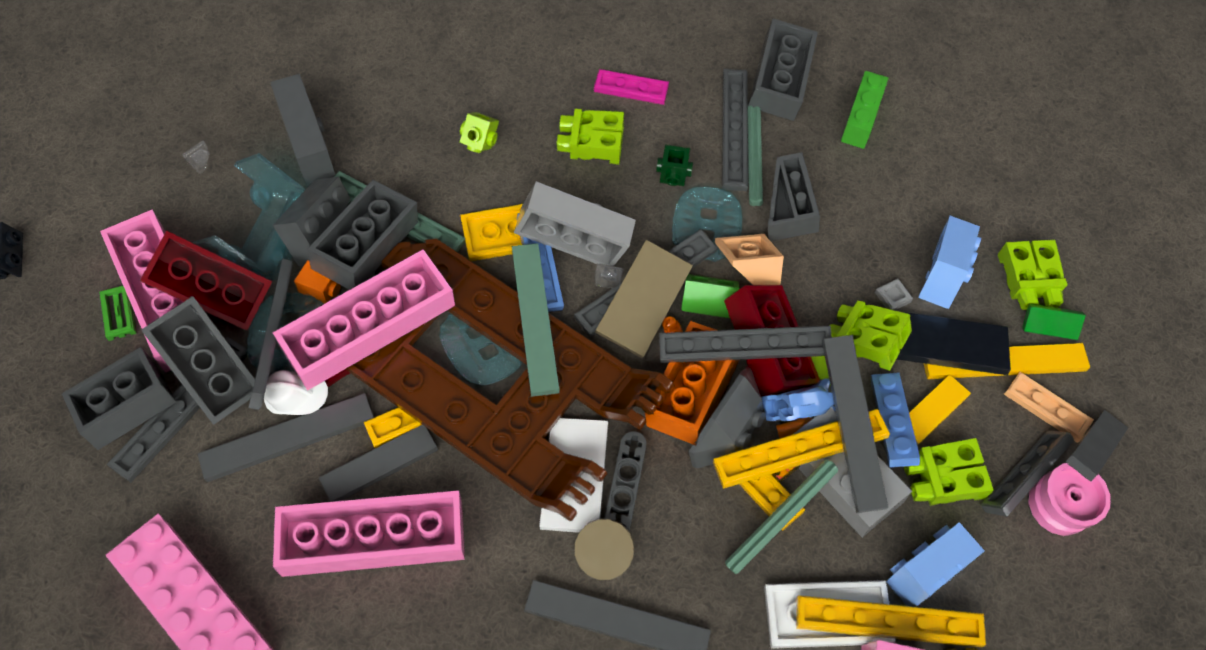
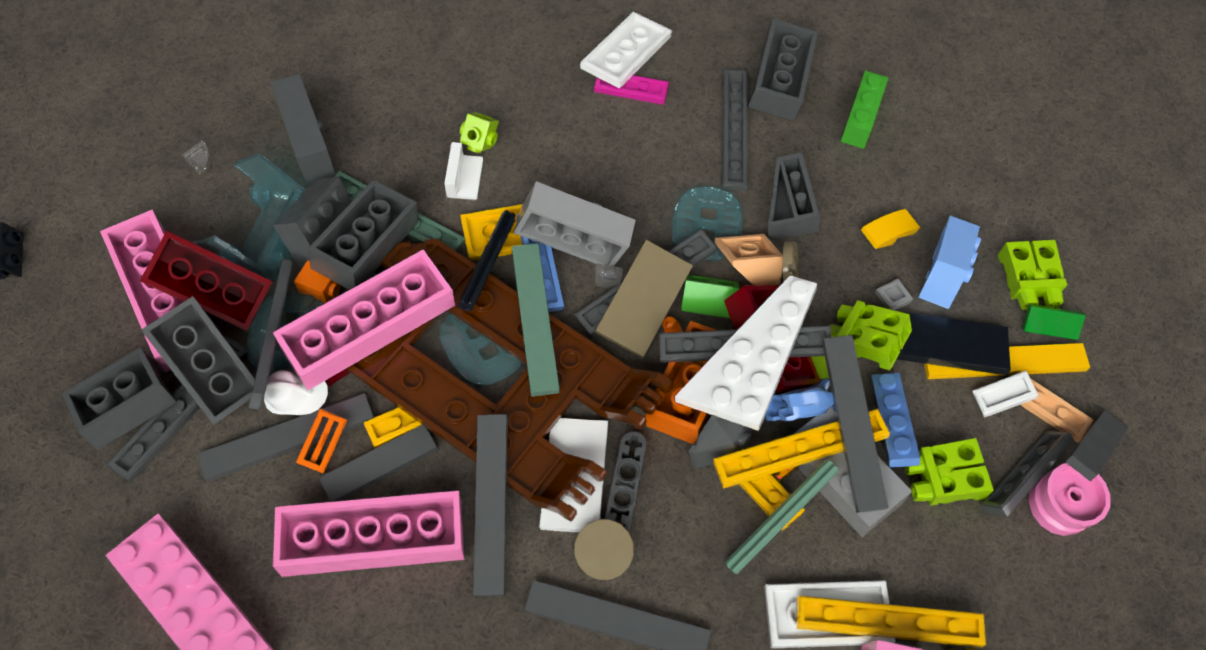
bright green tile [99,286,137,341] -> none
lime hips [557,109,624,165] -> none
dark green brick [656,145,693,186] -> none
sand green axle [748,105,763,206] -> none
orange arm [776,417,813,438] -> none
light blue wedge [886,522,984,607] -> none
yellow tile [909,375,971,445] -> none
none -> orange tile [296,409,348,474]
none -> white panel [444,142,483,200]
none -> black axle [459,210,516,311]
none -> dark grey tile [473,414,508,596]
none -> white tile [580,12,672,89]
none -> white wing [675,275,817,431]
none -> dark tan tile [783,241,799,282]
none -> yellow slope [861,209,920,249]
none -> white tile [972,371,1039,417]

